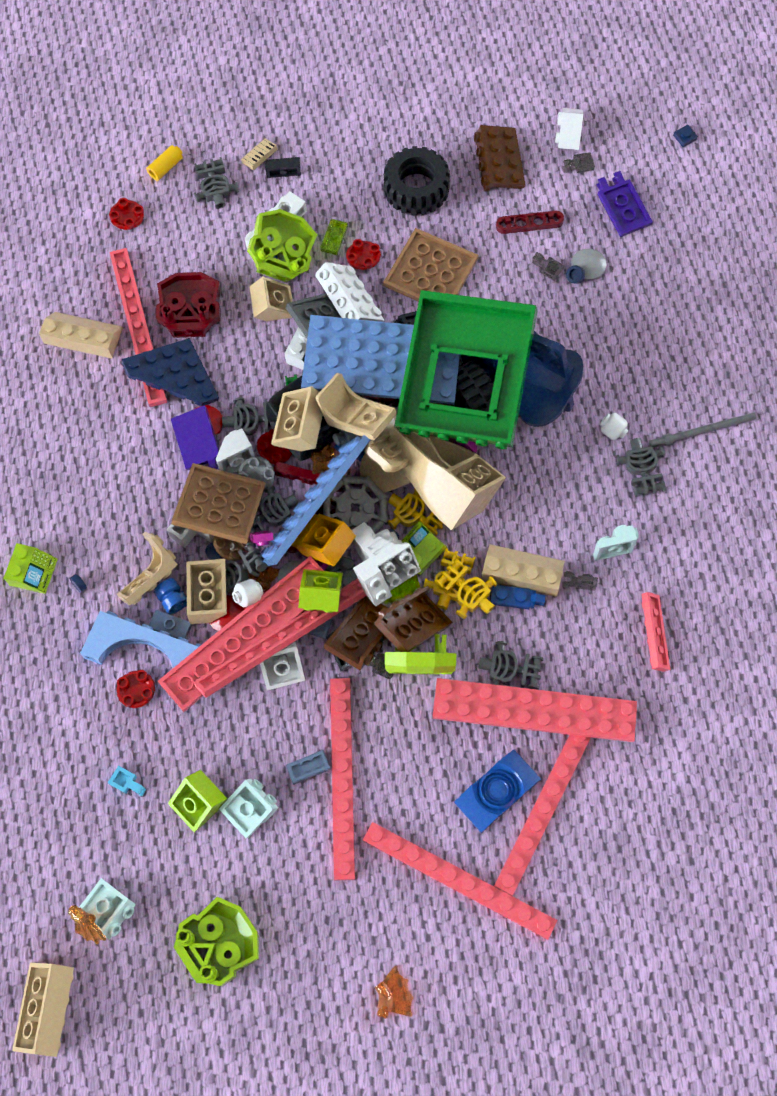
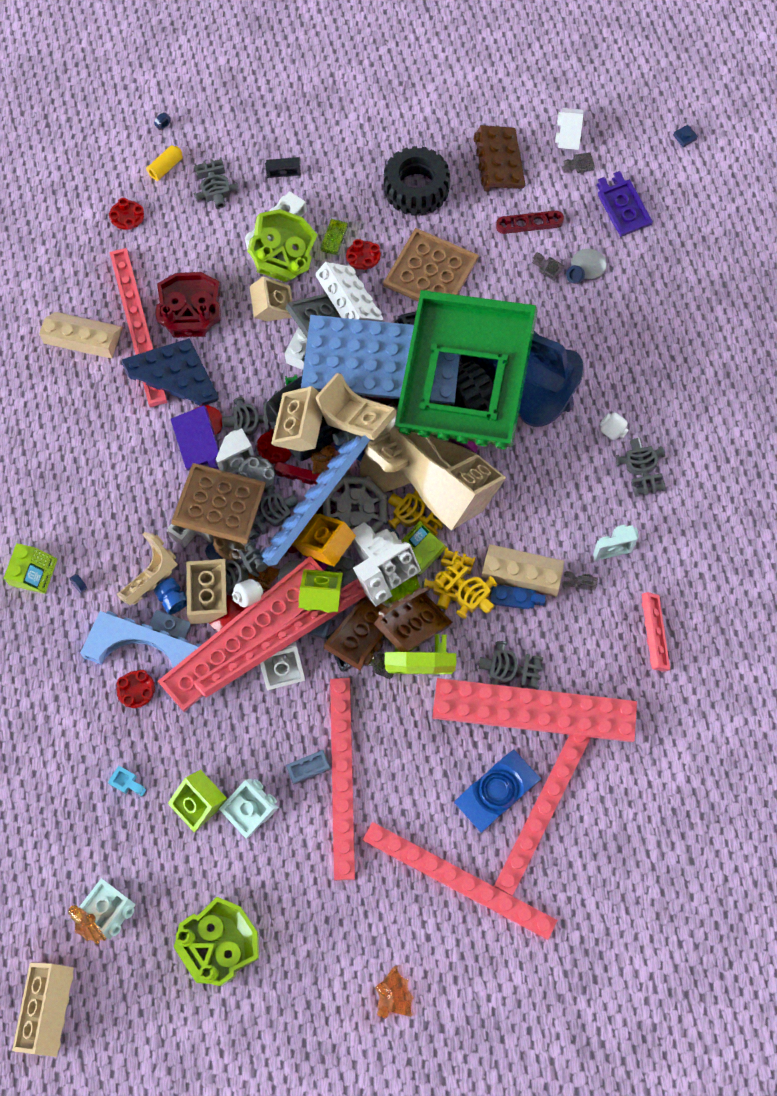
tan tile [241,138,278,170] -> none
dark pink plate [250,530,274,546] -> none
flat silver bar [649,412,756,447] -> none
none -> dark blue tile [154,112,171,130]

